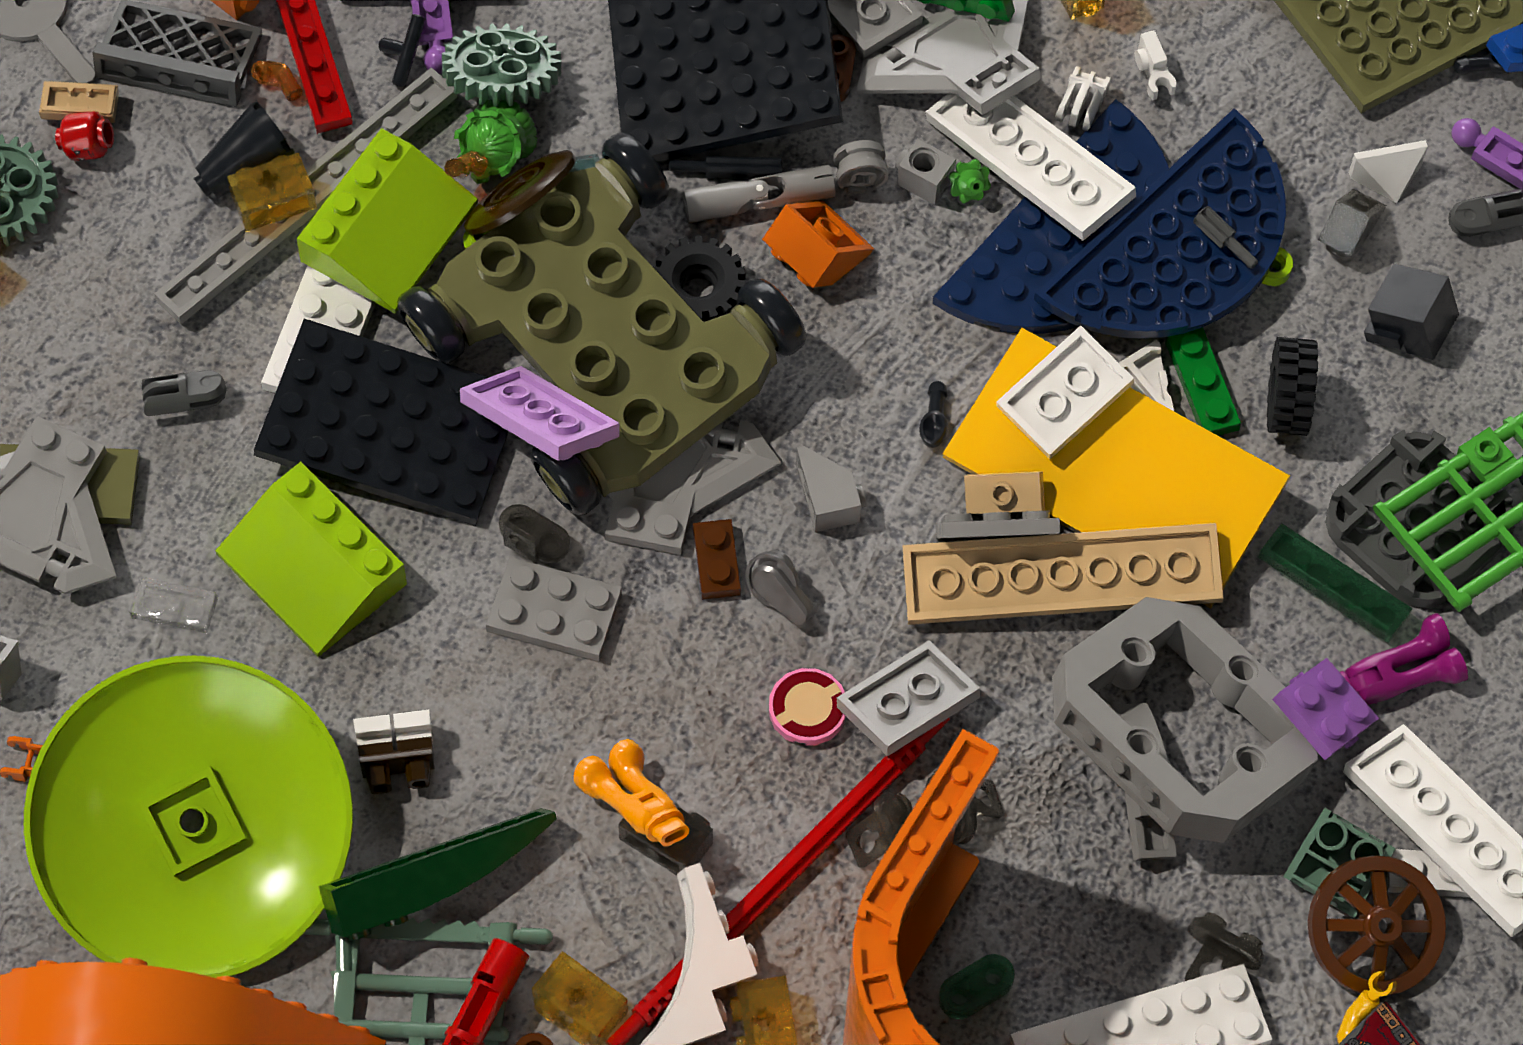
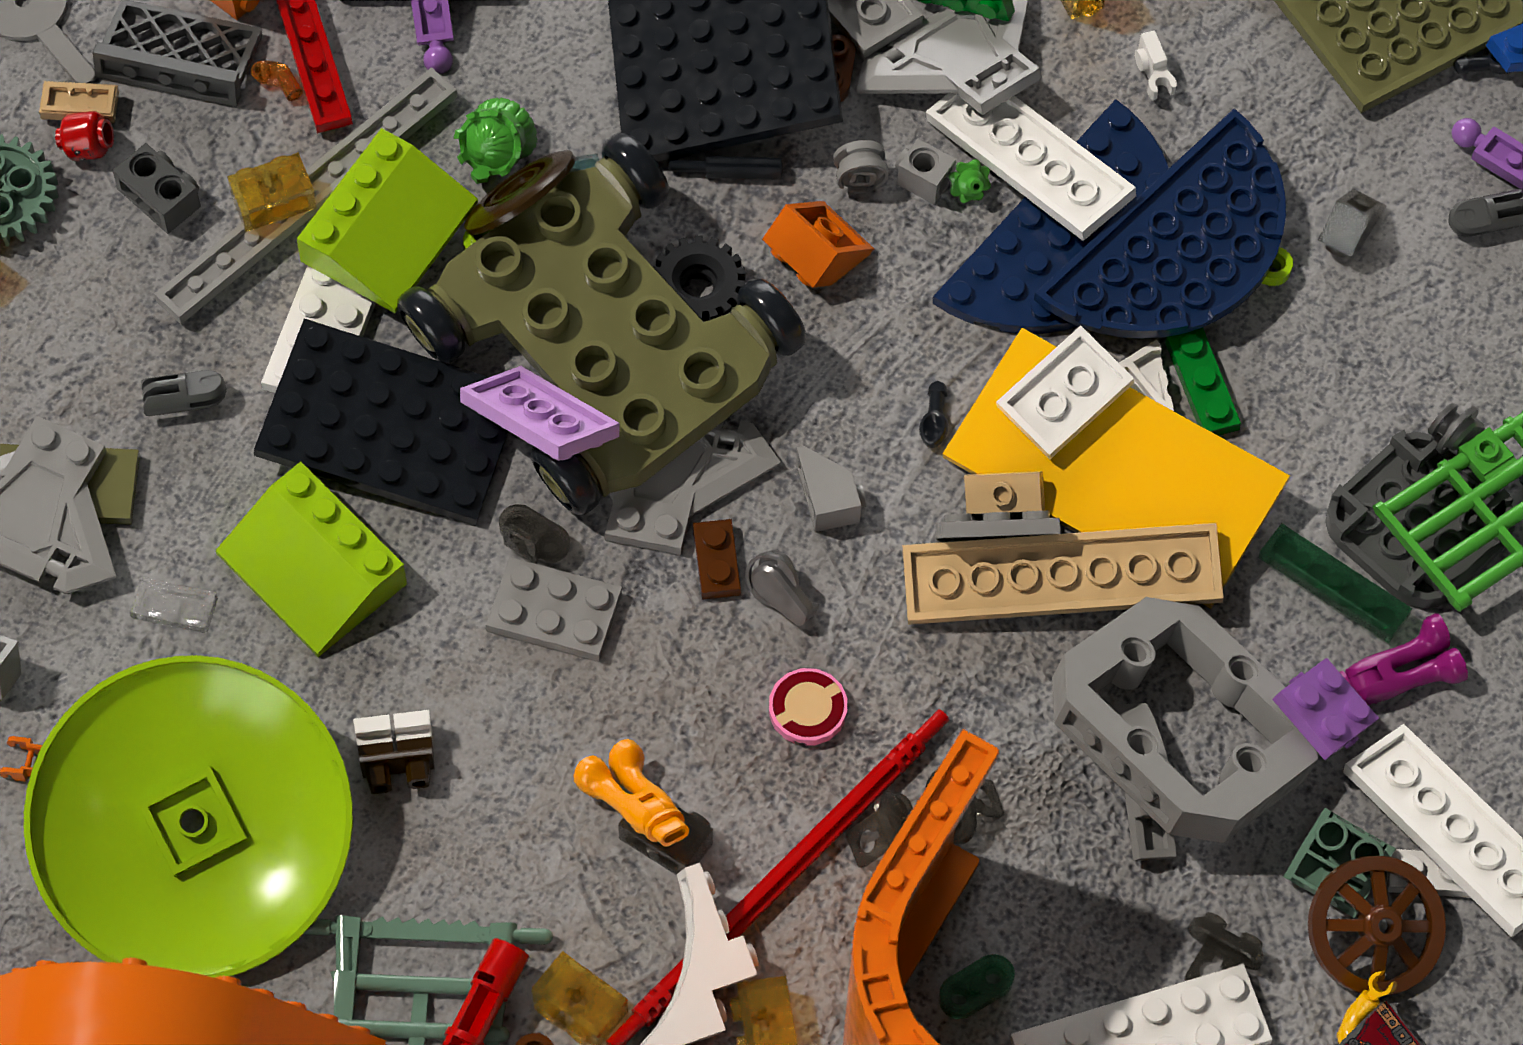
black cone [193,100,301,198] -> none
dark green slope [318,808,557,940] -> none
black piece [378,14,426,87] -> none
sand green gear [442,23,561,107] -> none
clear orange arm [444,151,489,179] -> none
light grey piece [682,164,835,223] -> none
light grey plate [837,640,980,756] -> none
white arm [1055,66,1111,131] -> none
dark grey axle [1193,206,1258,269] -> none
black tyre [1267,337,1318,436] -> none
white slope [1349,140,1428,203] -> none
black plate [1364,264,1459,360] -> none
none -> dark grey brick [112,143,201,234]
none -> flat silver piece [1428,403,1485,454]

